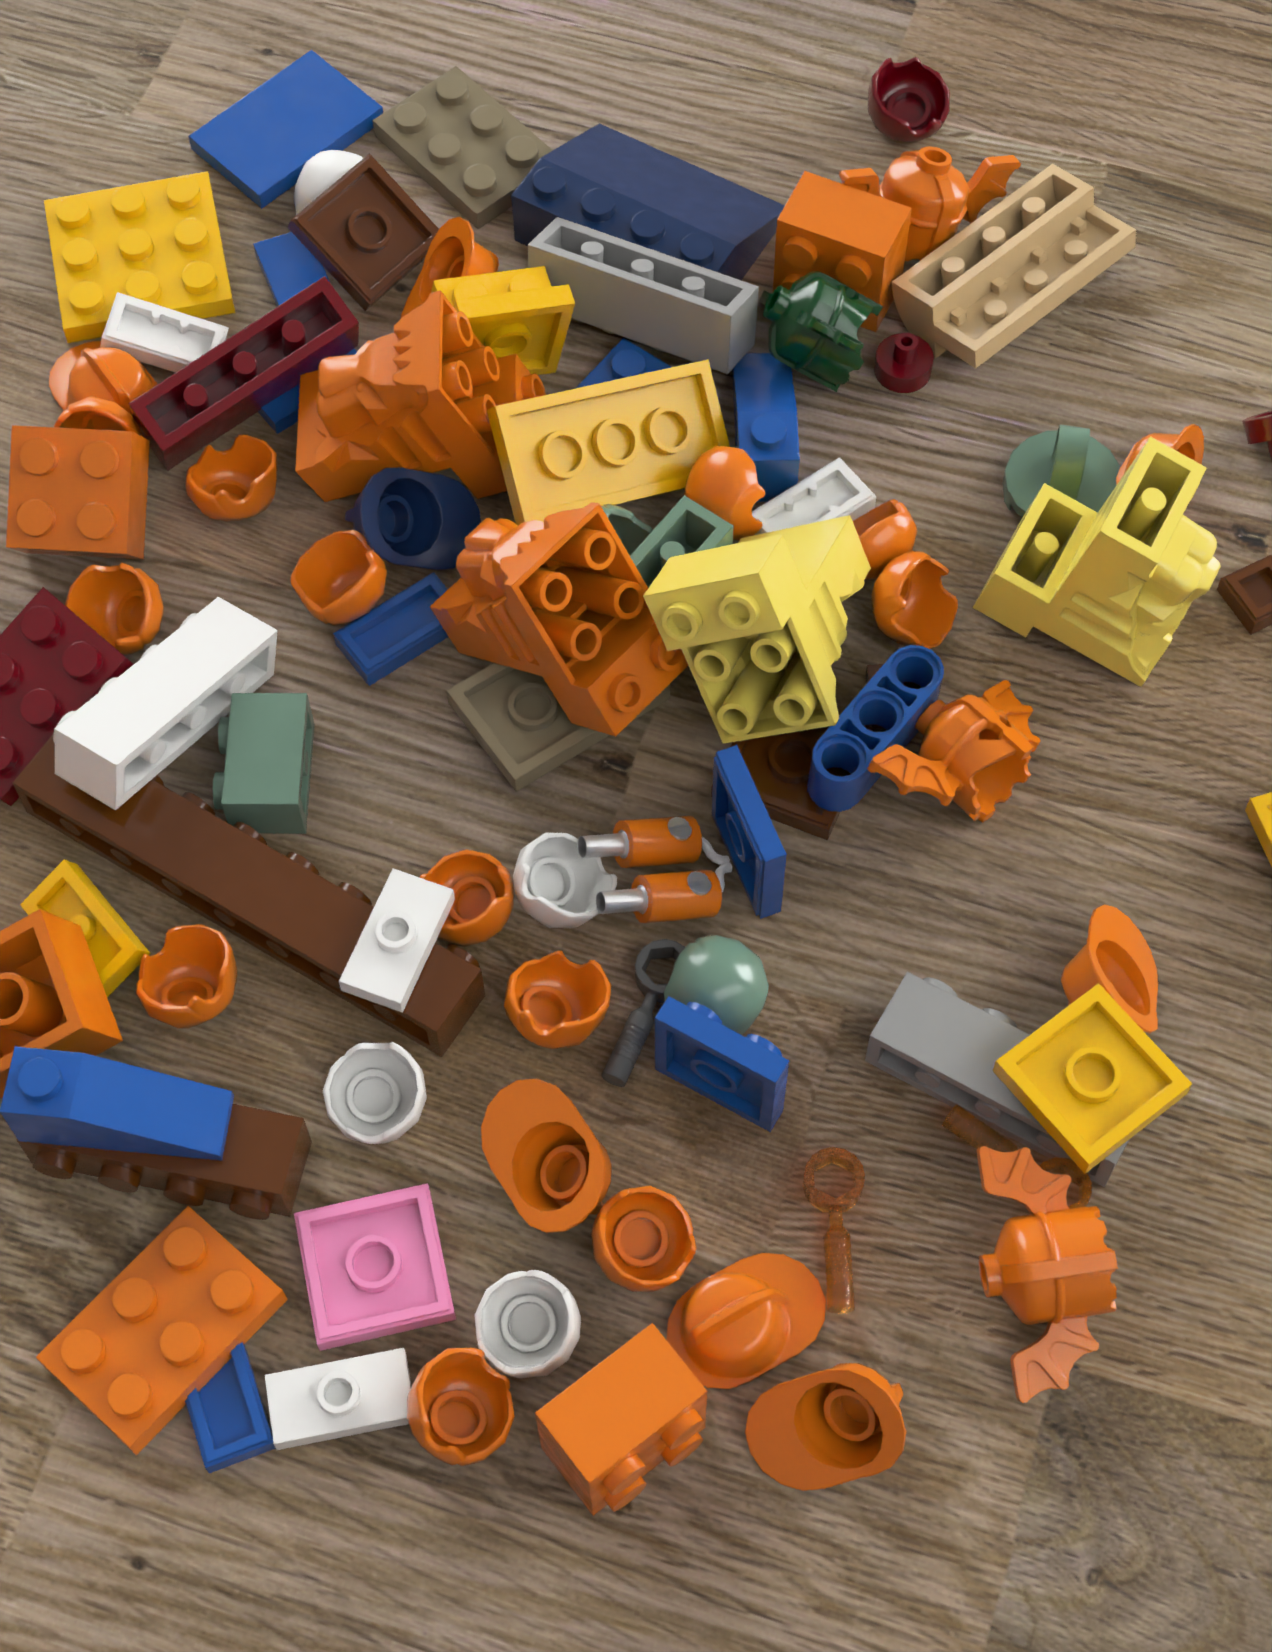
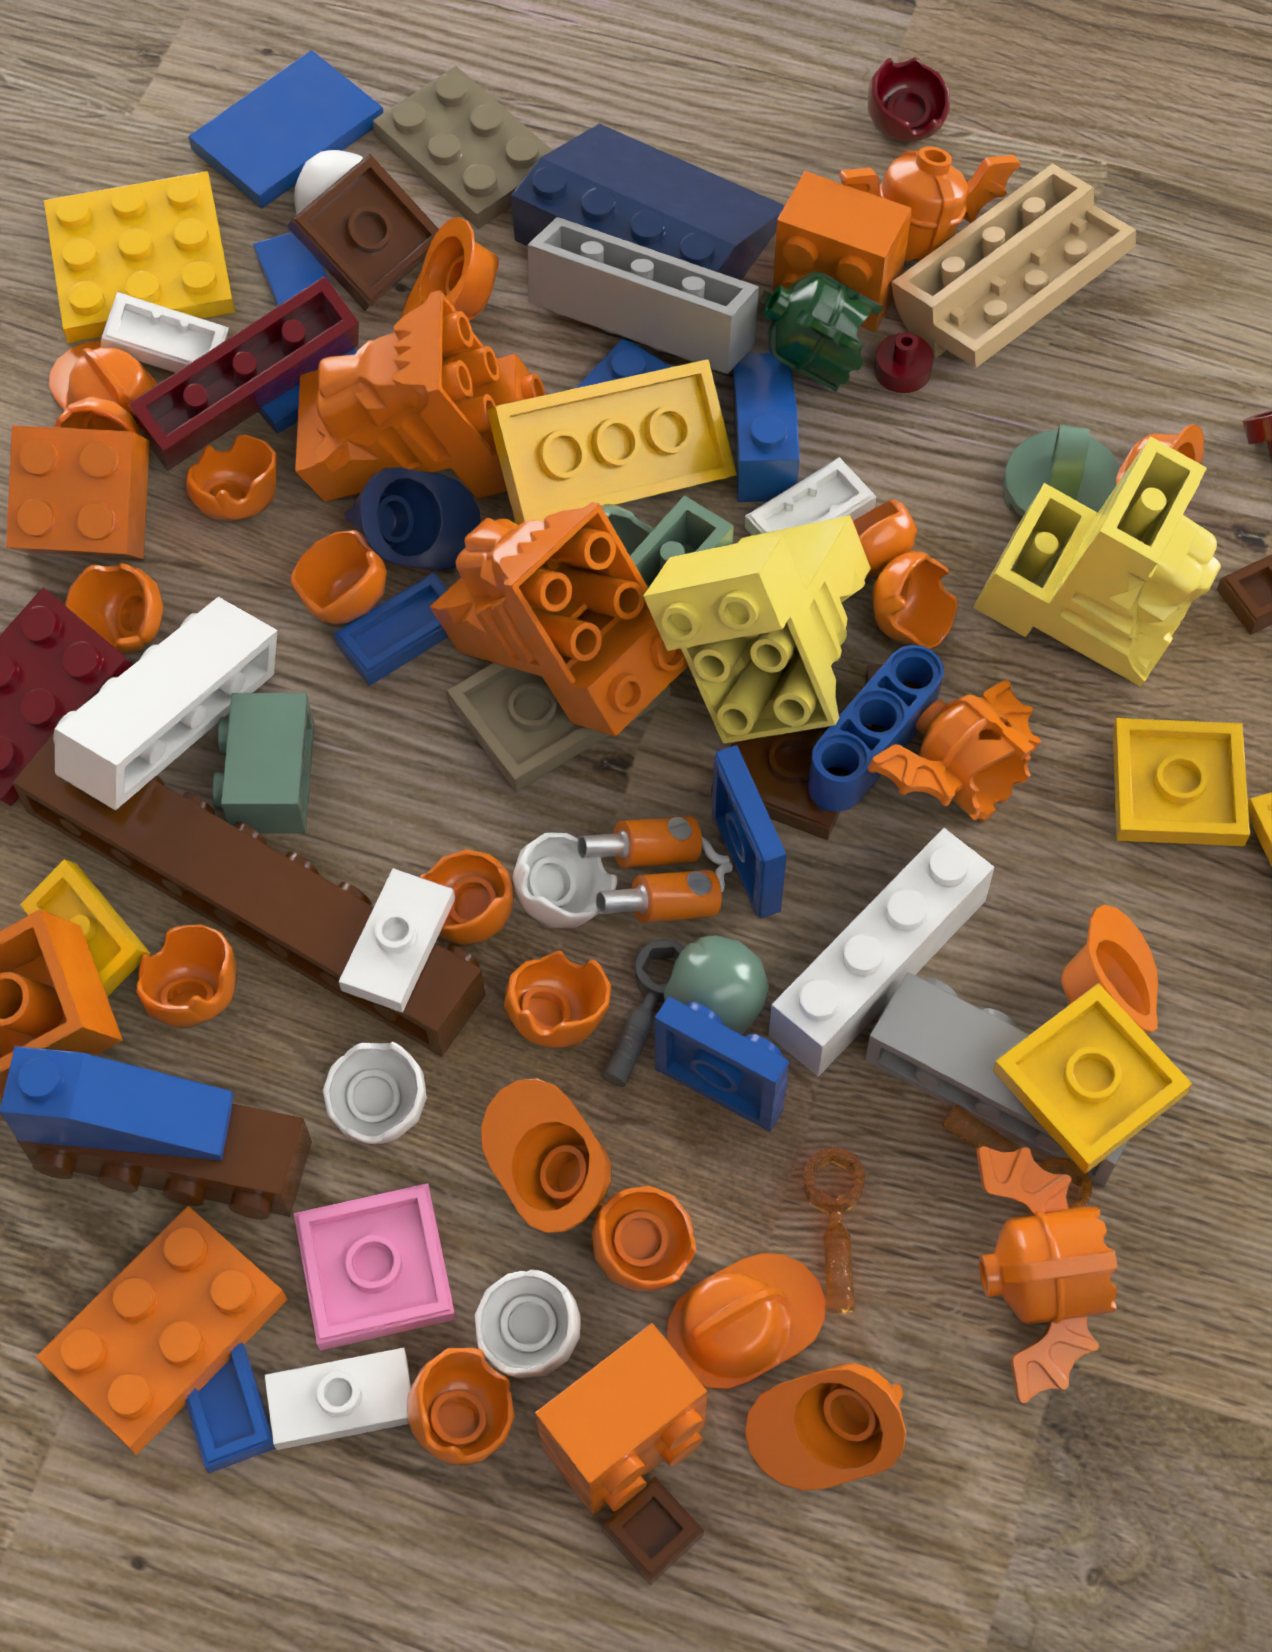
yellow bracket [431,266,575,375] -> none
orange hair [684,446,765,541] -> none
none -> reddish brown tile [601,1477,704,1586]
none -> white brick [769,828,995,1077]
none -> yellow plate [1112,718,1250,846]

